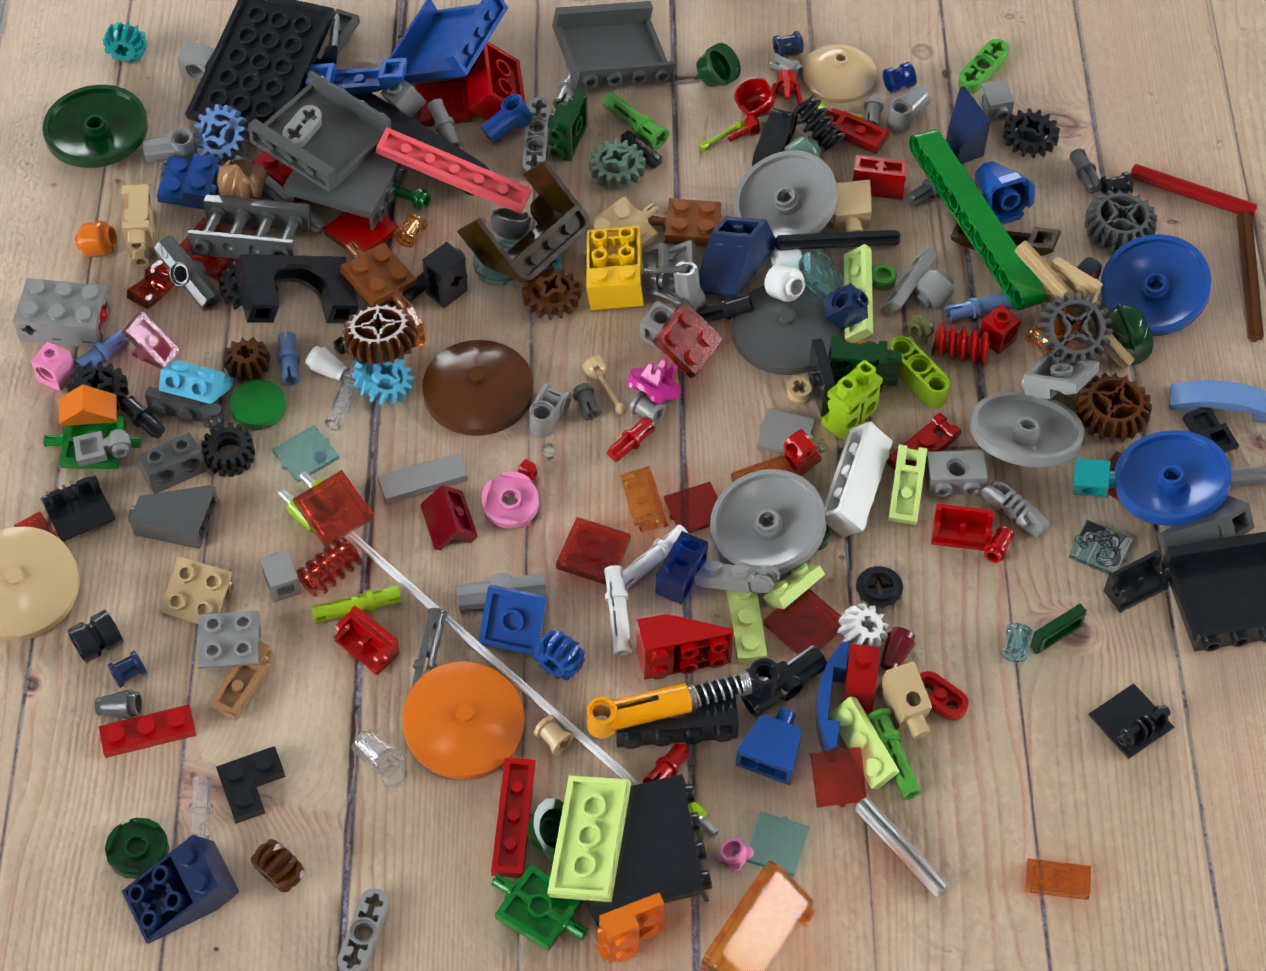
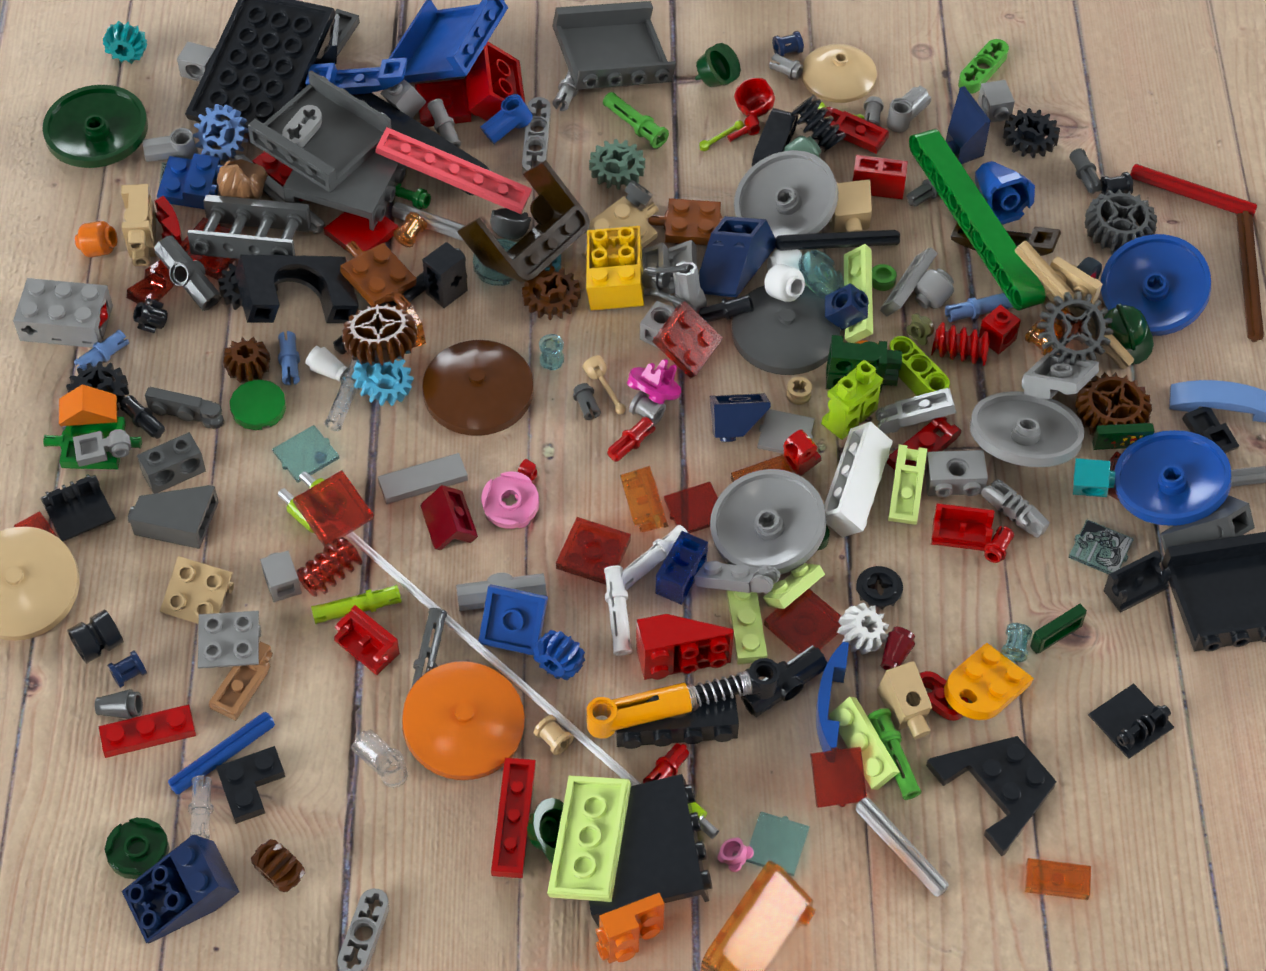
bright pink brick [31,342,76,391] -> none
clear pink slope [122,311,181,369] -> none
medium azure plate [159,361,234,404] -> none
black tyre [201,423,255,477] -> none
green plate [491,864,589,952] -> none
light grey piece [529,383,572,438] -> none
dark green plate [548,88,588,162] -> none
black axle [621,130,662,168] -> none
blue torso [736,708,802,785] -> none
red plant [766,69,803,115] -> none
black plate [808,338,835,417] -> none
red slope [843,644,880,716] -> none
clear blue wheel [883,62,917,93] -> none
none -> black gear [133,298,168,333]
none -> red slope [155,196,184,249]
none -> blue axle [168,712,275,794]
none -> light grey axle [391,202,465,242]
none -> clear light blue bush [539,334,564,370]
none -> dark grey plate [624,180,653,207]
none -> dark blue slope [710,393,771,442]
none -> light grey hinge [875,388,956,434]
none -> black wing [926,736,1057,856]
none -> light orange plate [944,643,1034,720]
none -> dark green tile [1092,423,1155,450]

